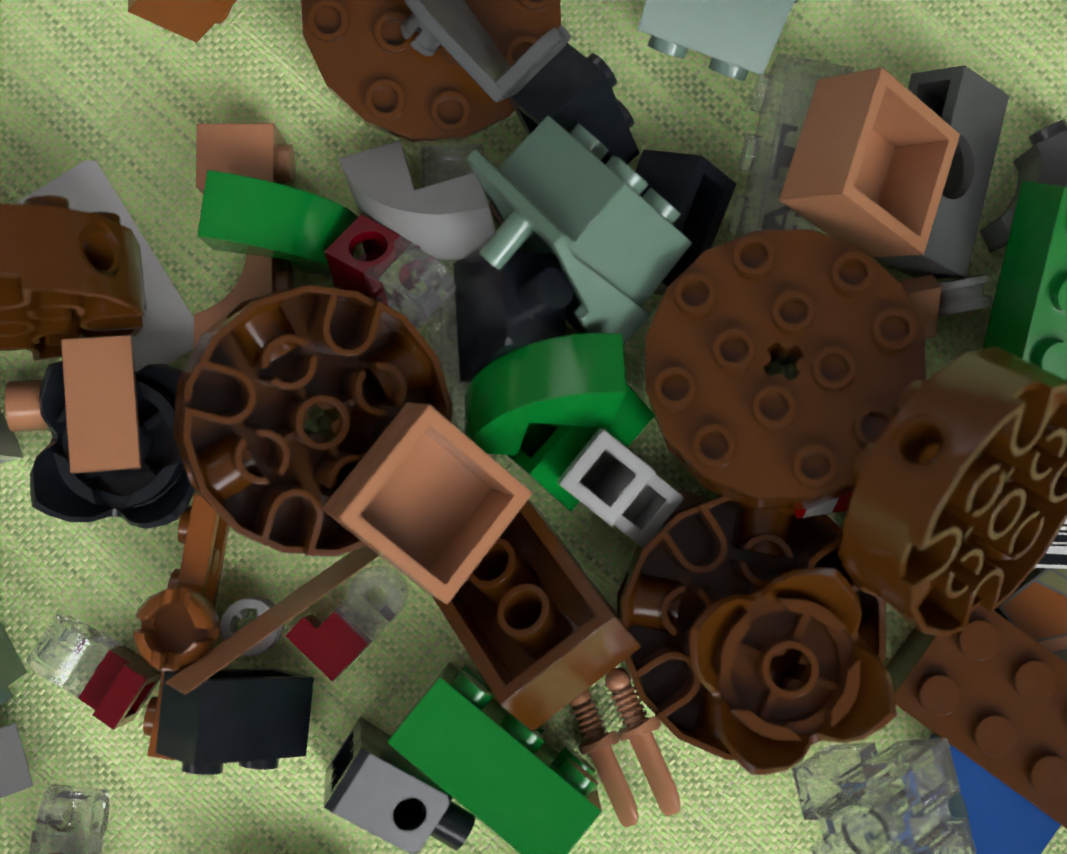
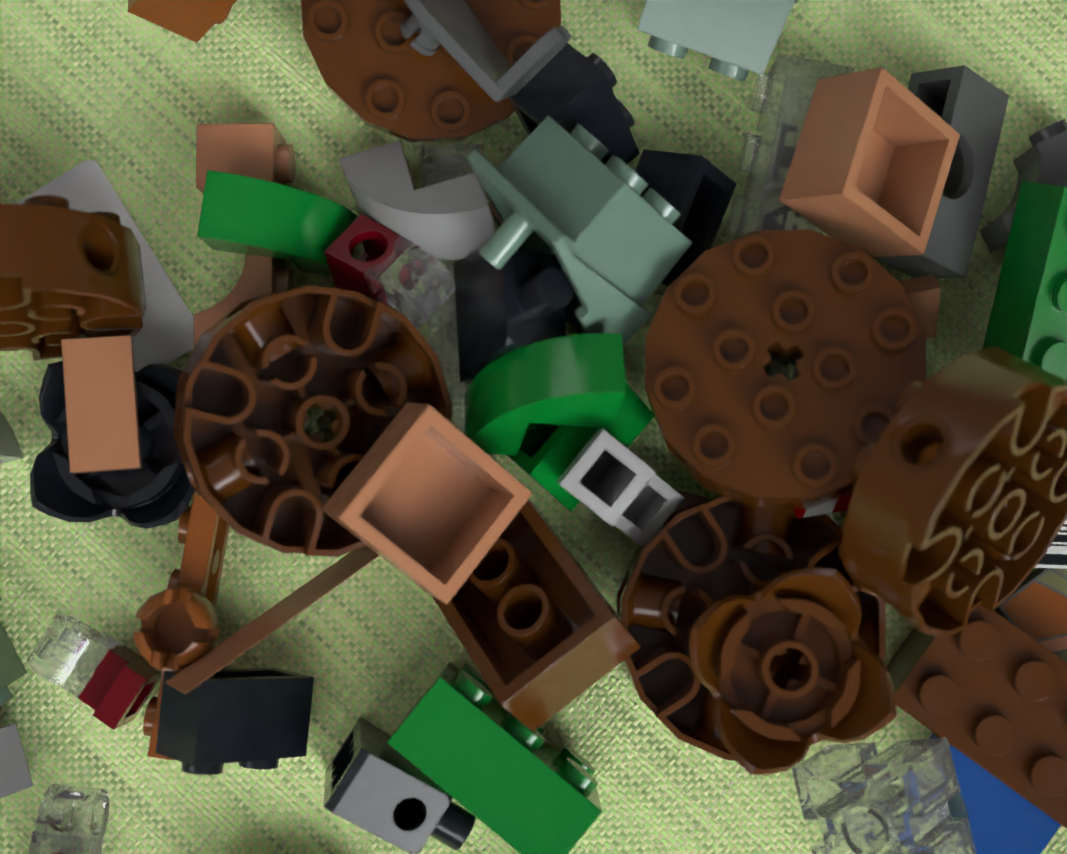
nougat hose [5,380,49,432] -> none
light grey bush [220,597,284,657] -> none
leg [286,565,409,682] -> none
nougat piece [569,668,680,827] -> none
light grey bush [938,274,993,316] -> none

